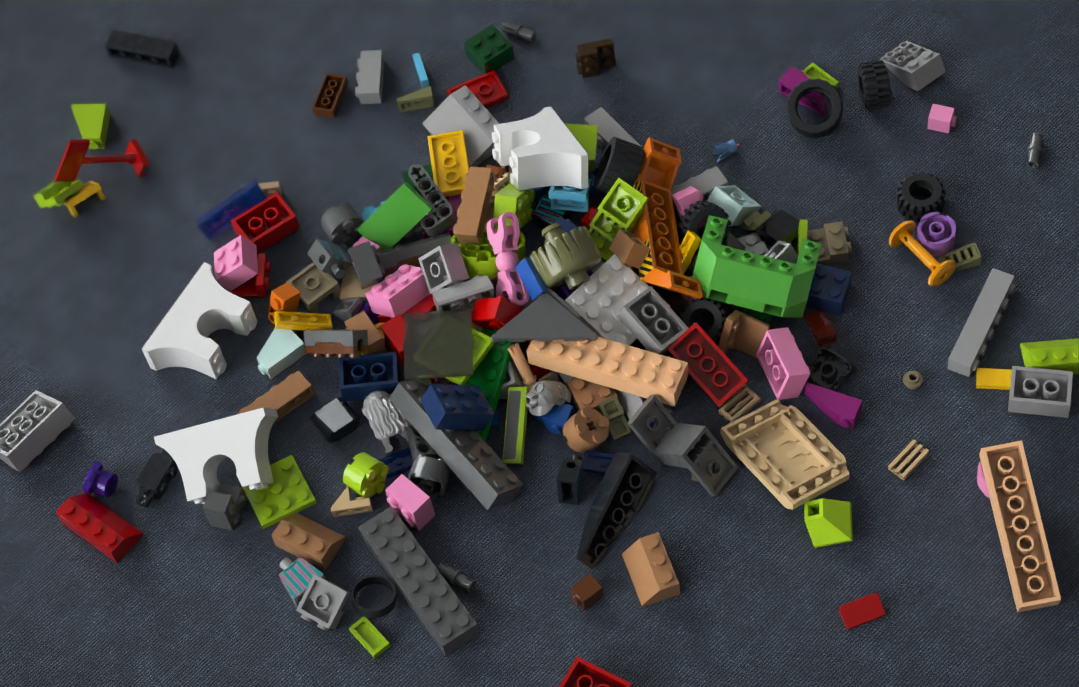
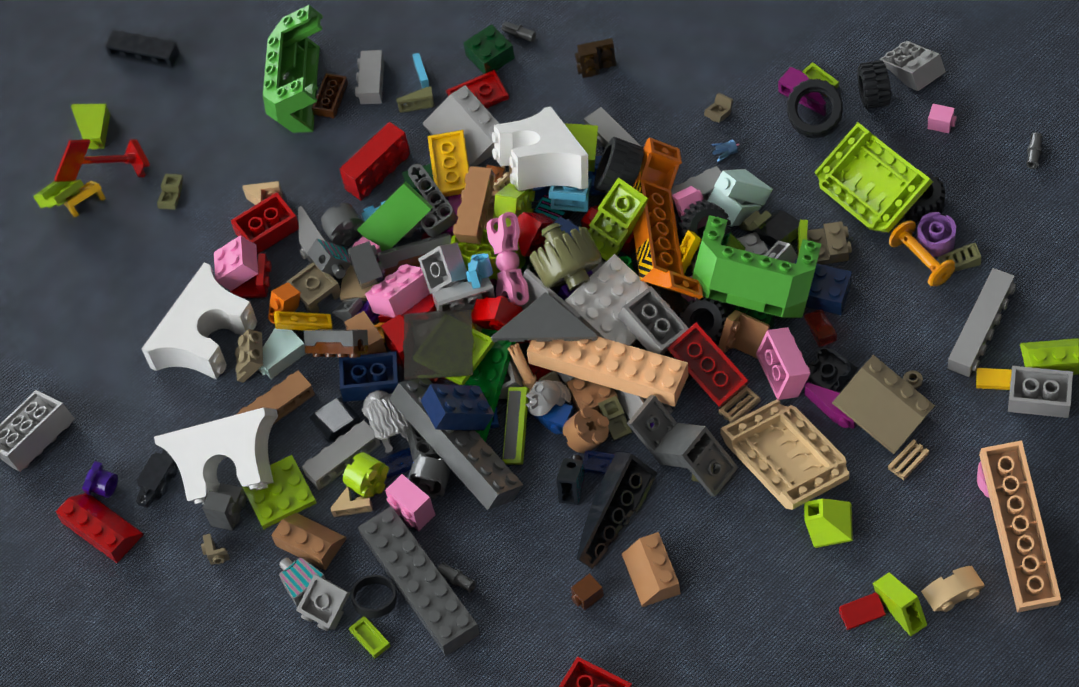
clear blue panel [197,178,268,240] -> none
blue tile [515,257,547,301] -> none
medium nougat brick [609,229,650,269] -> none
none -> olive slope [157,174,183,210]
none -> dark tan bracket [201,534,230,565]
none -> dark tan plate [235,329,263,383]
none -> bright green wedge [263,5,323,133]
none -> light grey slope [298,206,325,264]
none -> light grey brick [302,420,381,491]
none -> red brick [339,121,410,201]
none -> medium azure plate [466,253,493,289]
none -> red slope [518,212,555,257]
none -> dark tan bracket [704,93,733,123]
none -> light aqua slope [714,169,773,205]
none -> lime slope [815,122,933,233]
none -> dark tan slope [832,355,935,454]
none -> lime slope [873,573,927,636]
none -> tan brick [921,566,985,612]

